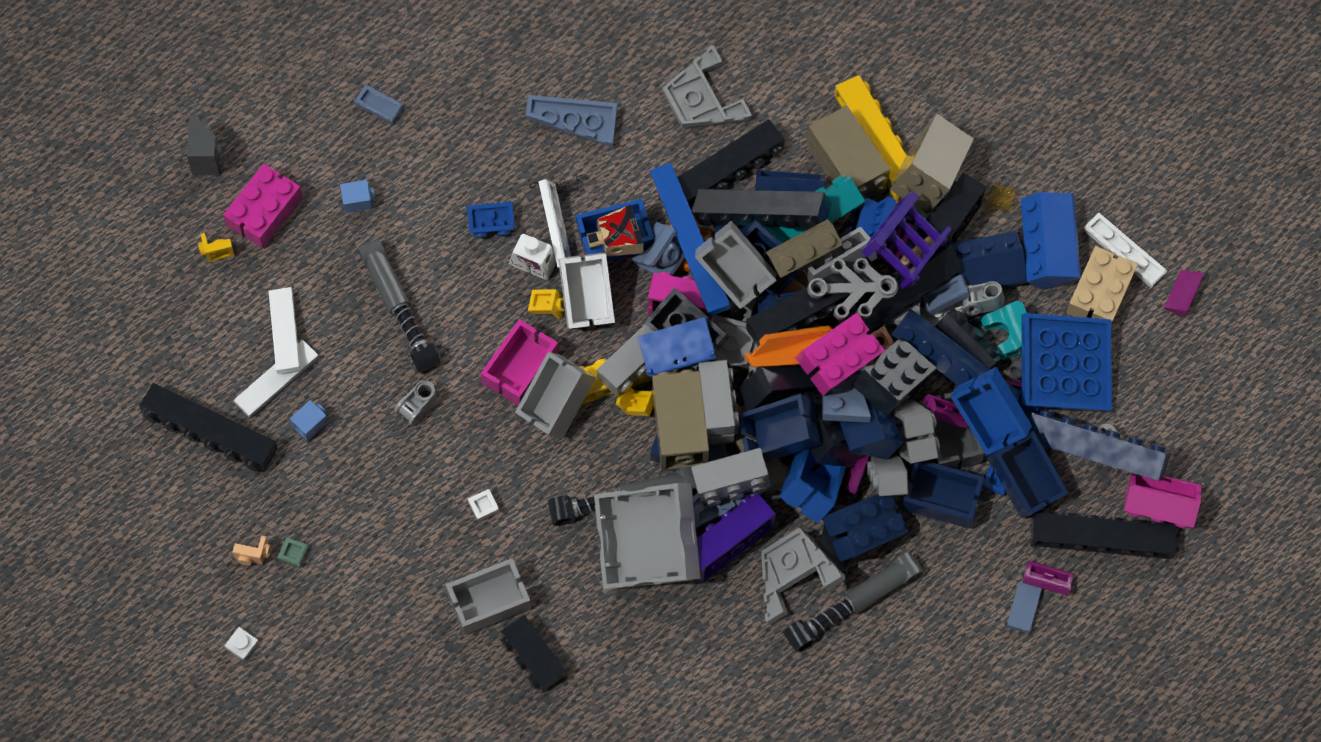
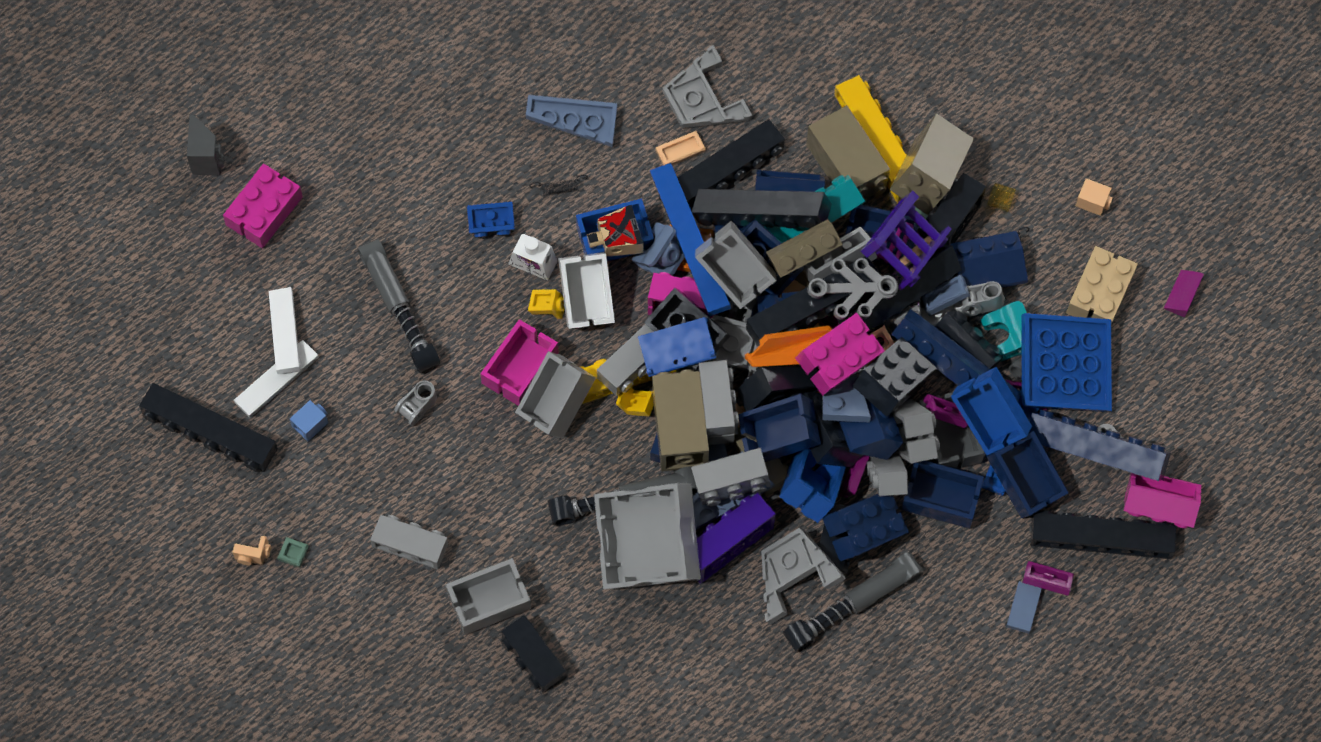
yellow bracket [198,233,235,262] -> none
white plate [224,627,259,661] -> none
medium blue brick [340,180,375,213] -> none
sand blue tile [354,84,404,125] -> none
white plate [468,489,499,522] -> none
white tile [539,179,571,268] -> none
blue bracket [856,197,896,238] -> none
blue slope [1021,192,1081,290] -> none
white tile [1083,213,1167,288] -> none
none -> light grey brick [370,515,448,570]
none -> light nougat tile [656,131,706,166]
none -> light nougat brick [1076,179,1113,216]

